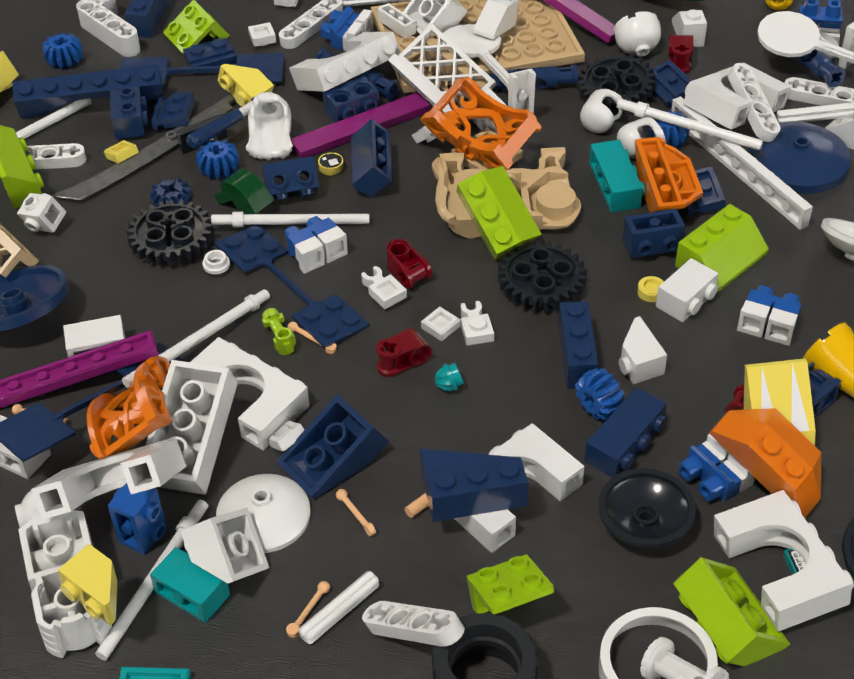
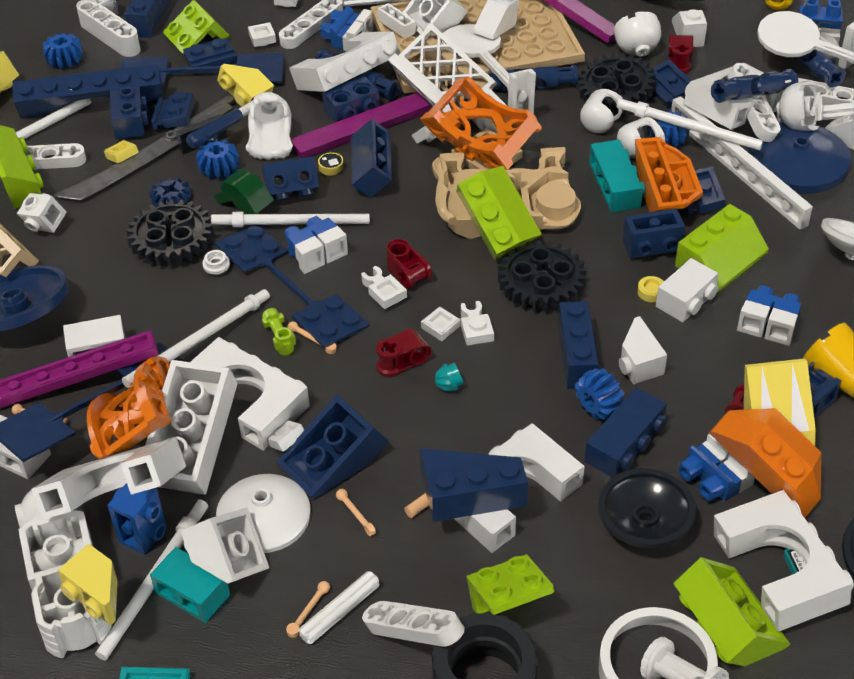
none -> dark blue piece [711,69,799,103]
none -> white cylinder [777,80,823,131]

